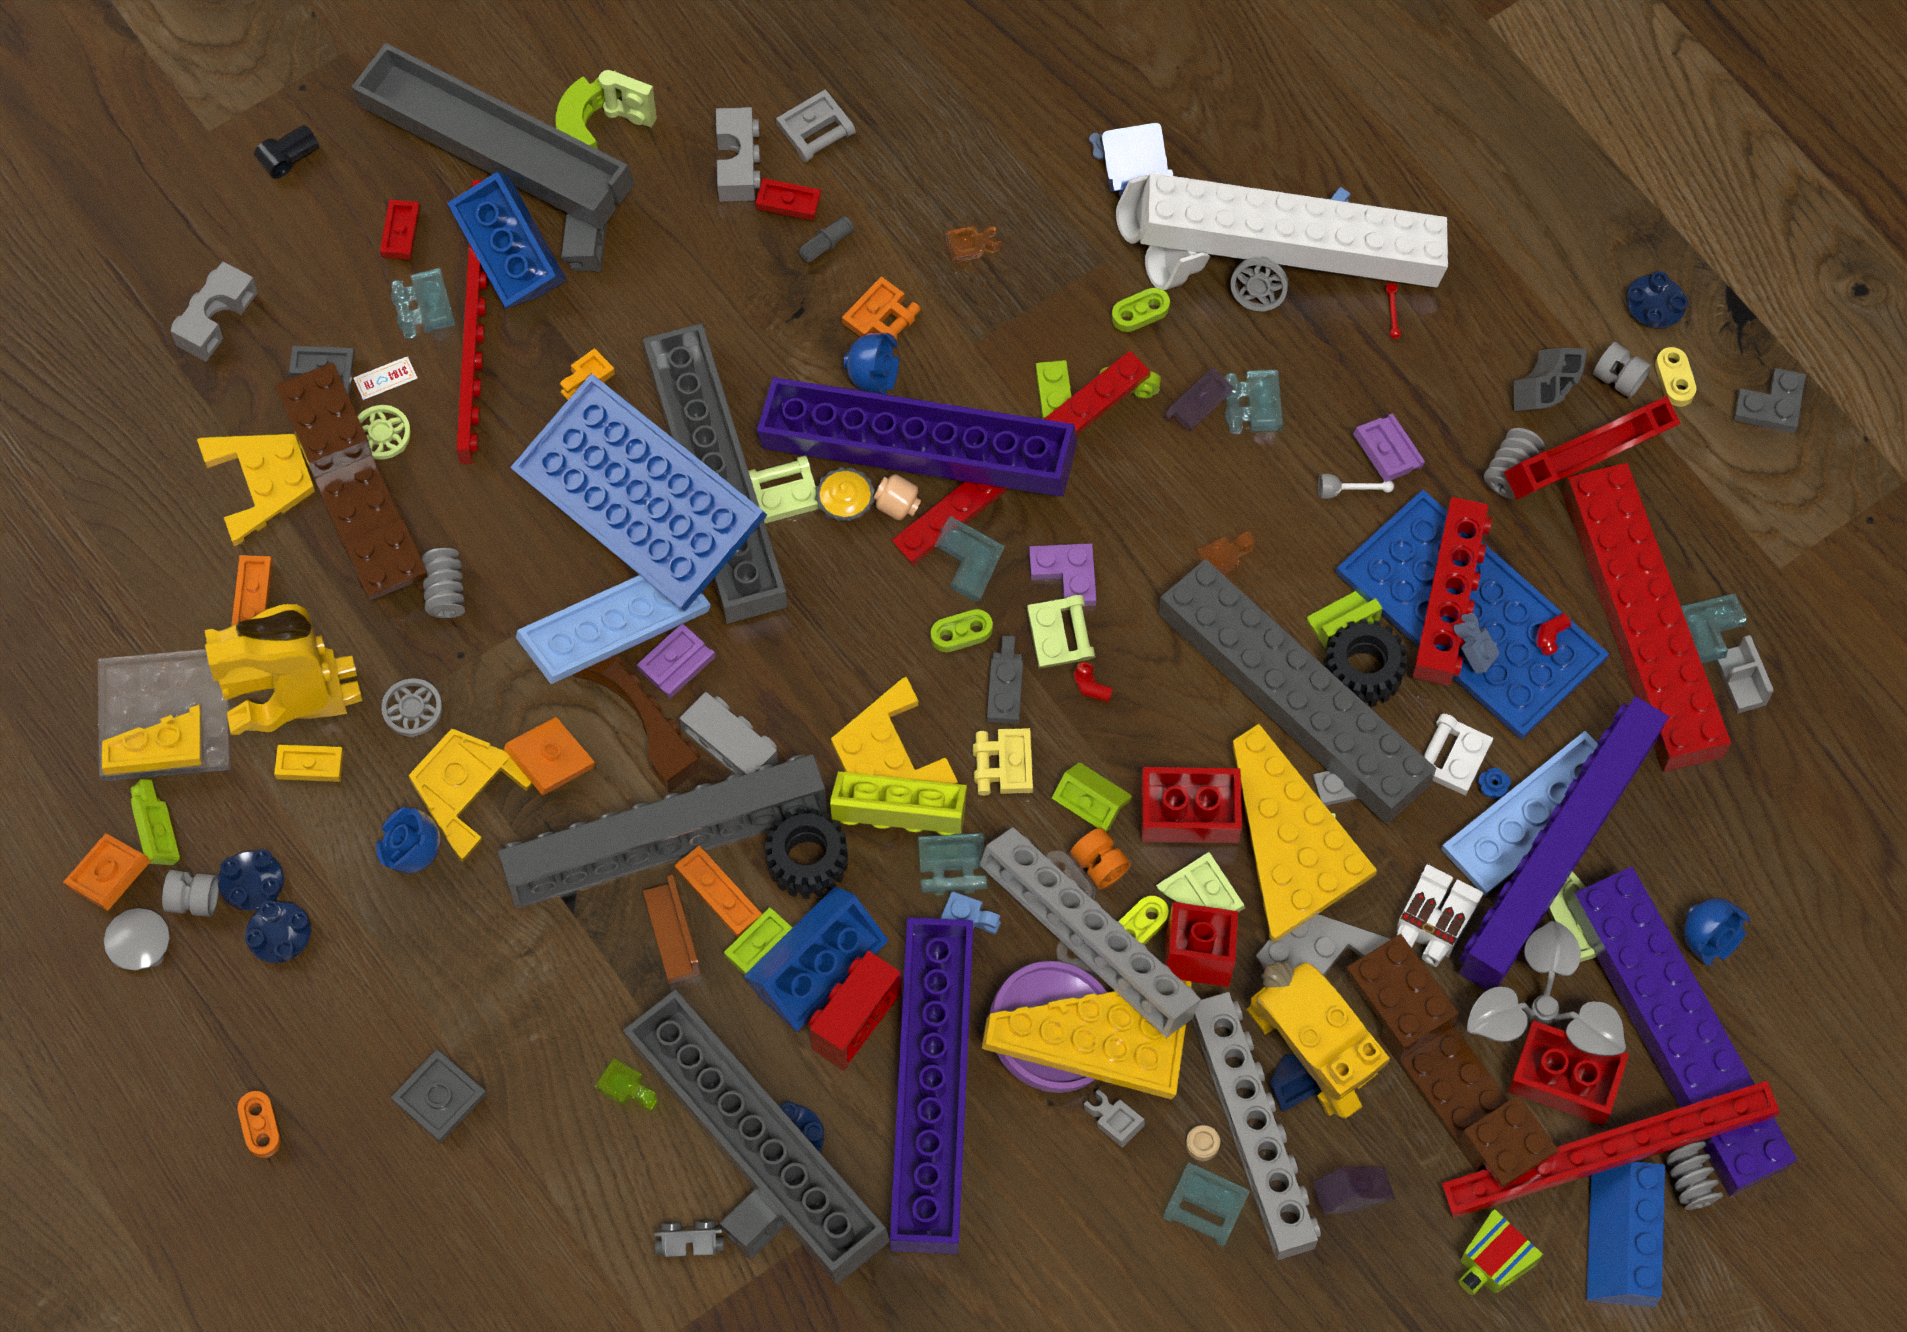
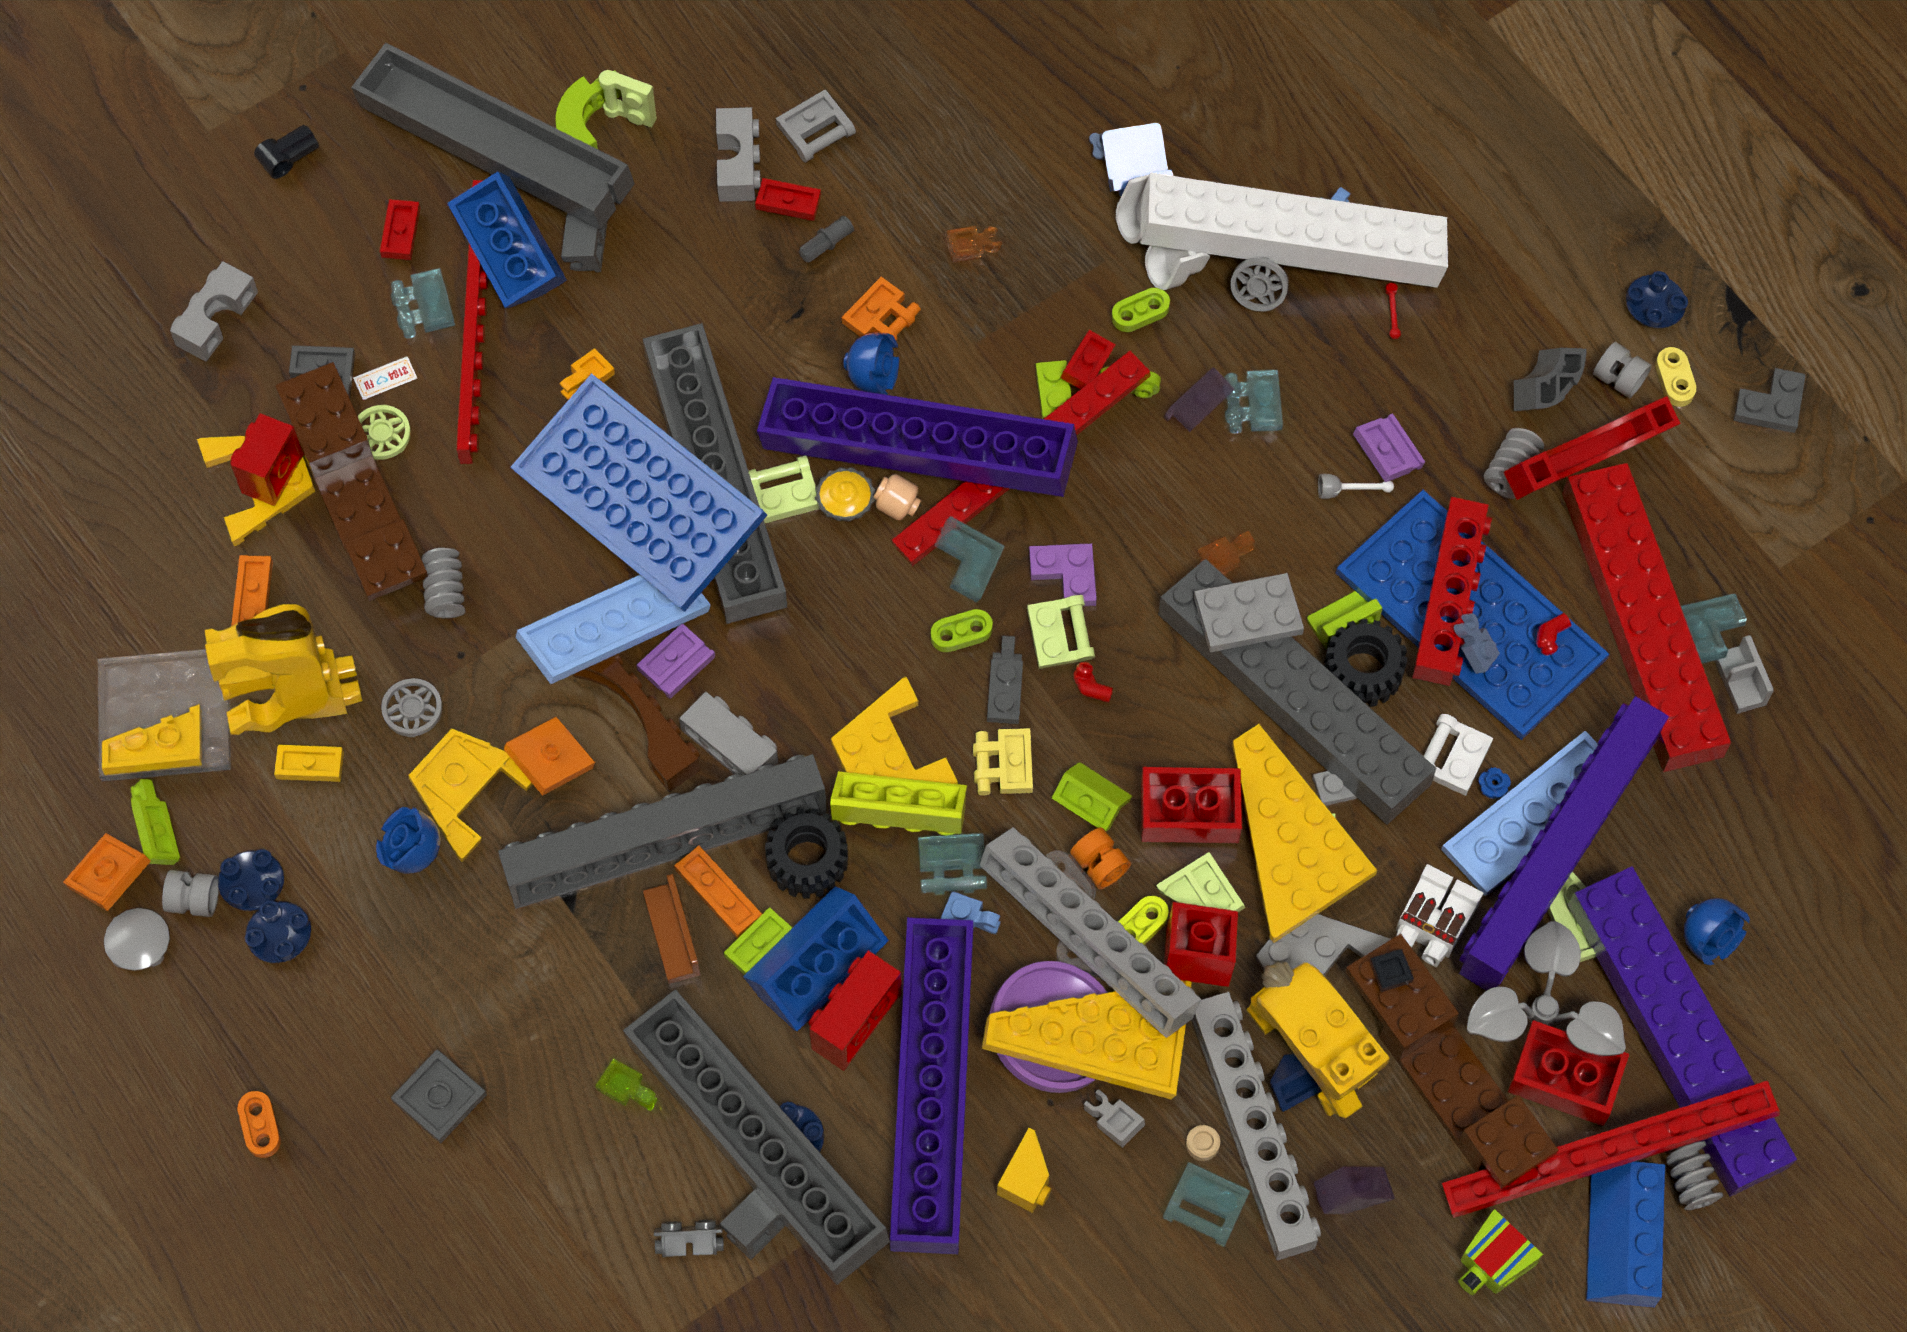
none -> red brick [230,413,303,506]
none -> yellow slope [997,1128,1052,1213]
none -> red plate [1060,330,1116,389]
none -> light grey plate [1194,573,1304,652]
none -> black tile [1369,949,1414,992]

